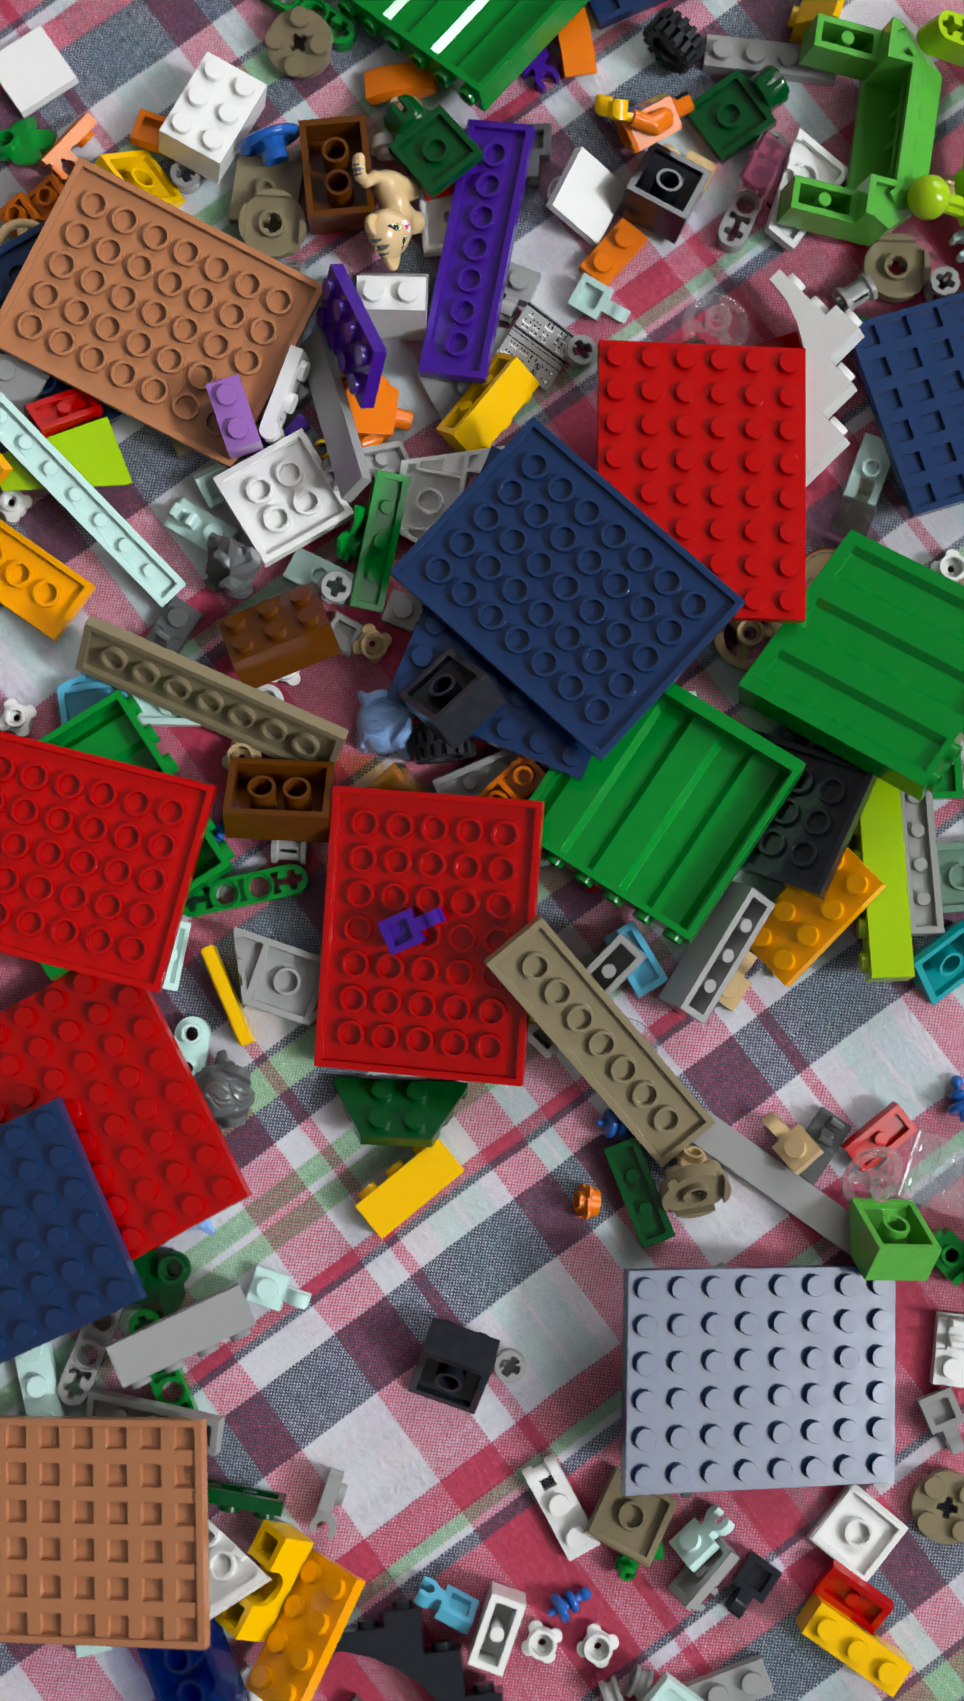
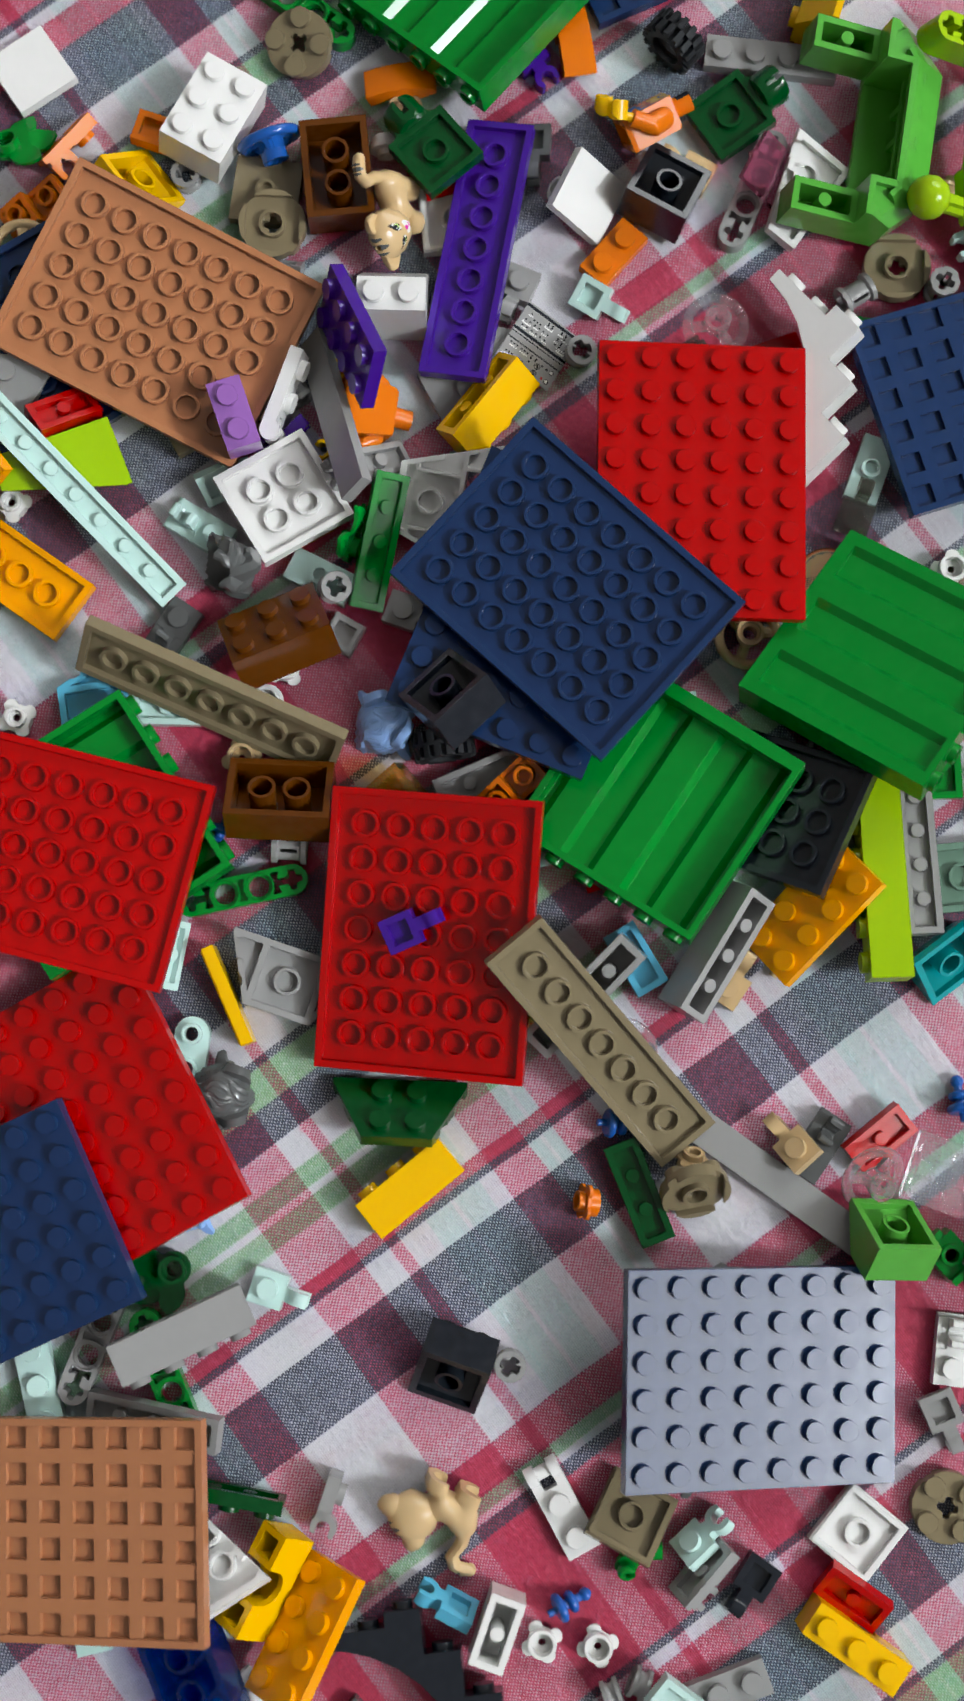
tan plate [352,623,392,663] -> none
none -> tan animal [377,1467,481,1577]

